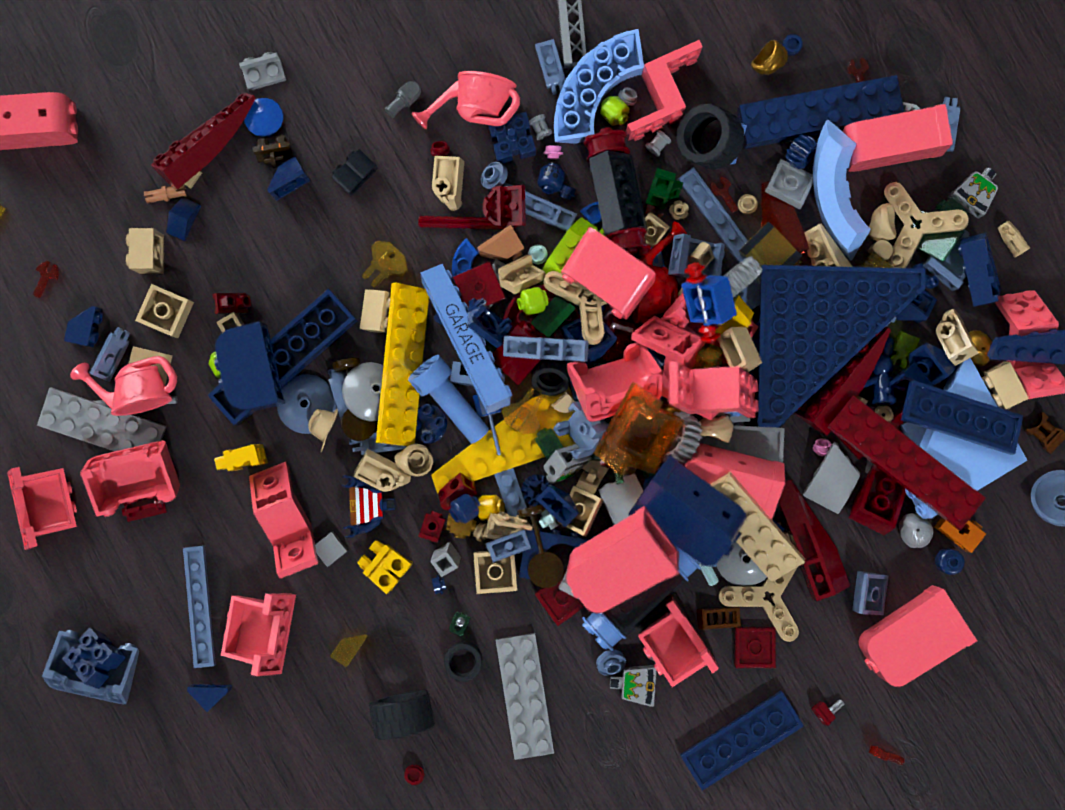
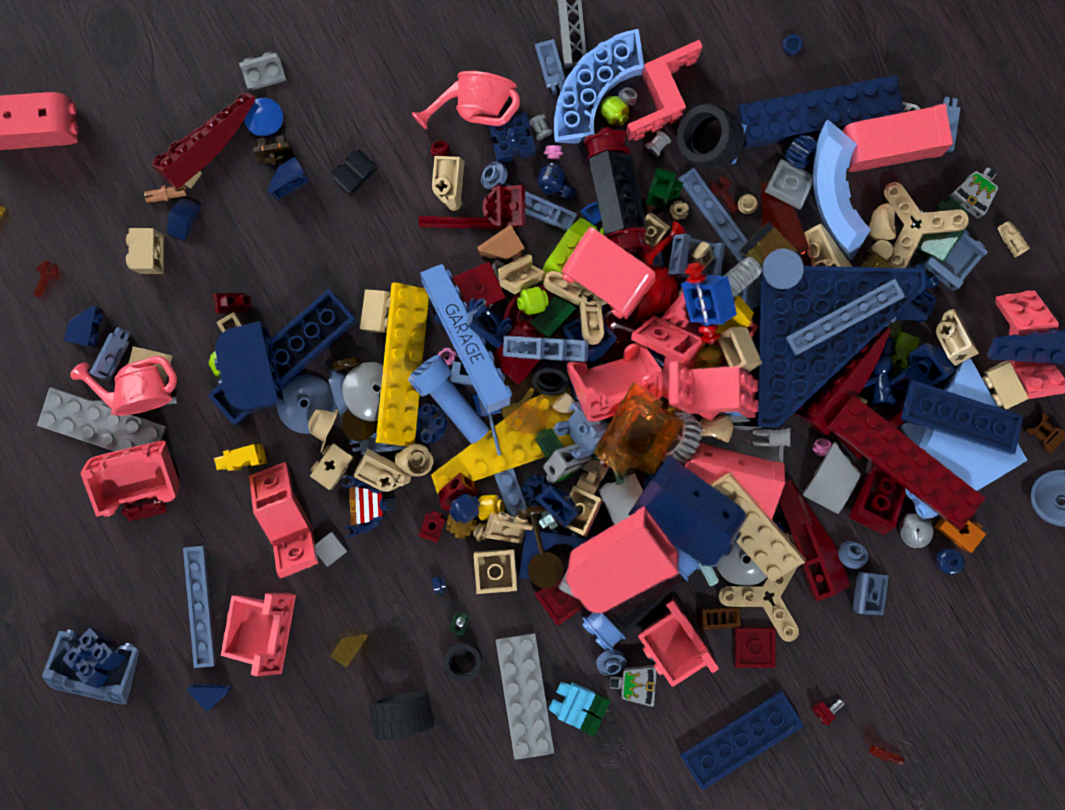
coral windscreen [7,467,77,550] -> none
tan brick [135,284,194,338] -> none
yellow hips [357,540,413,594] -> none
clear yellow hinge [362,241,408,288] -> none
dark grey arm [385,81,421,118] -> none
dark red plate [404,764,425,785] -> none
light grey brick [430,542,461,577] -> none
blue tile [452,238,479,285] -> none
sand blue slope [485,529,531,562] -> none
light aqua plate [528,244,548,265] -> none
pearl gold hair [751,40,788,75] -> none
clear red bar [847,58,869,83] -> none
coral piece [859,585,977,687] -> none
tan plate [875,406,894,422] -> none
dark blue wedge [958,232,1001,306] -> none
pearl gold hair [968,330,992,367] -> none
none -> tan brick [310,443,355,490]
none -> bright pink plate [438,348,457,367]
none -> medium azure hips [549,682,610,737]
none -> light grey hinge [753,428,790,447]
none -> sand blue tile [762,249,804,290]
none -> sand blue plate [785,279,905,356]
none -> sand blue plate [838,541,868,569]

